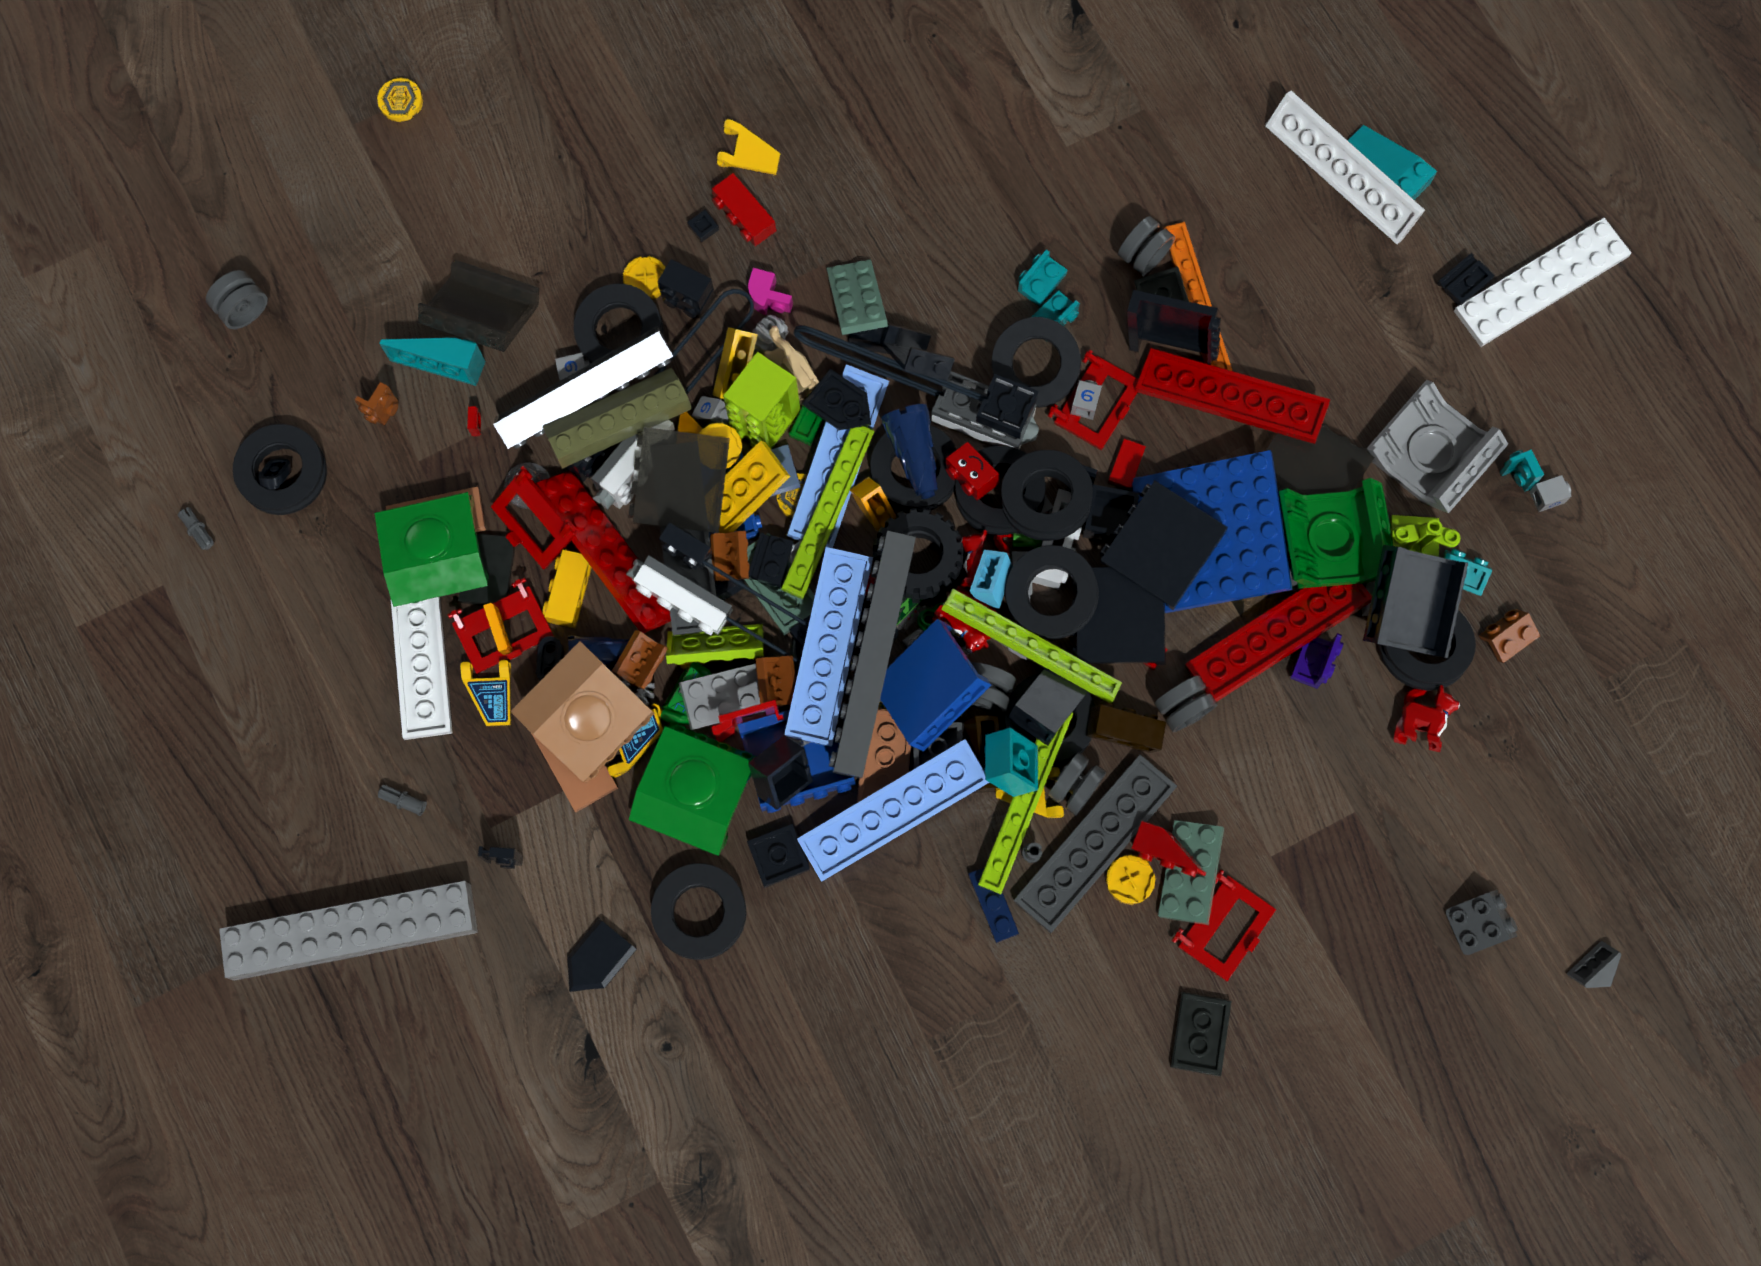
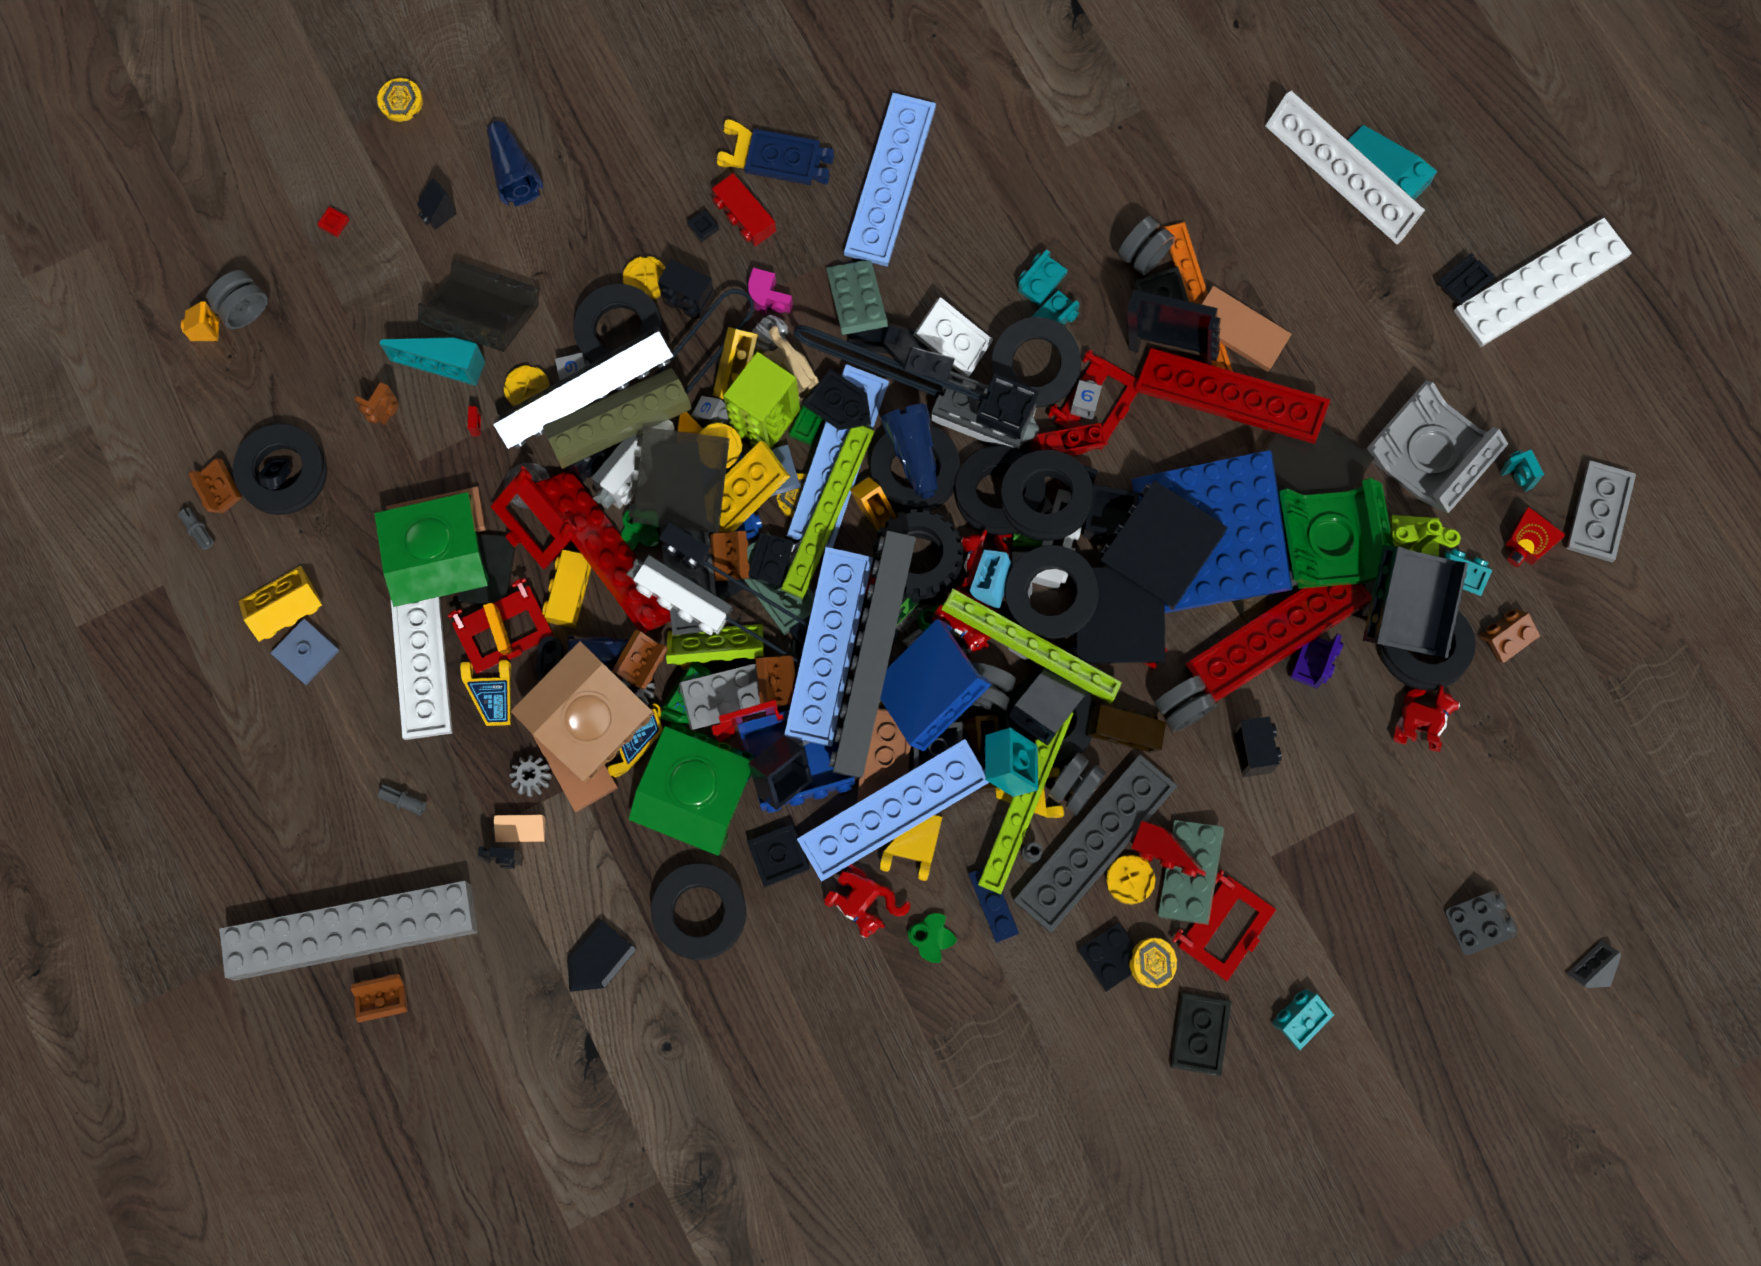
red brick [946,442,999,501] -> none
red tile [1108,439,1146,490] -> none
light grey brick [1529,475,1571,512] -> none
none -> light orange slope [181,302,220,341]
none -> dark orange bracket [188,458,242,513]
none -> yellow slope [238,565,322,641]
none -> sand blue plate [271,619,340,685]
none -> red tile [317,206,350,238]
none -> dark orange bracket [351,974,407,1023]
none -> black slope [417,178,456,230]
none -> dark blue cone [487,121,543,206]
none -> light nougat slope [494,815,545,843]
none -> yellow tile [504,365,550,407]
none -> light grey gear [509,755,552,797]
none -> green plate [621,508,660,551]
none -> dark blue tile [745,129,834,185]
none -> red animal [824,865,911,938]
none -> light blue plate [844,93,936,267]
none -> yellow flag [880,815,942,881]
none -> green plate [908,913,957,963]
none -> white plate [913,297,993,377]
none -> red slope [1029,423,1108,457]
none -> black plate [1078,923,1135,993]
none -> yellow tile [1130,938,1177,988]
none -> nougat tile [1202,286,1292,372]
none -> black piece [1234,716,1282,778]
none -> teal bracket [1272,989,1334,1050]
none -> red torso [1505,507,1565,567]
none -> light grey plate [1566,461,1636,563]

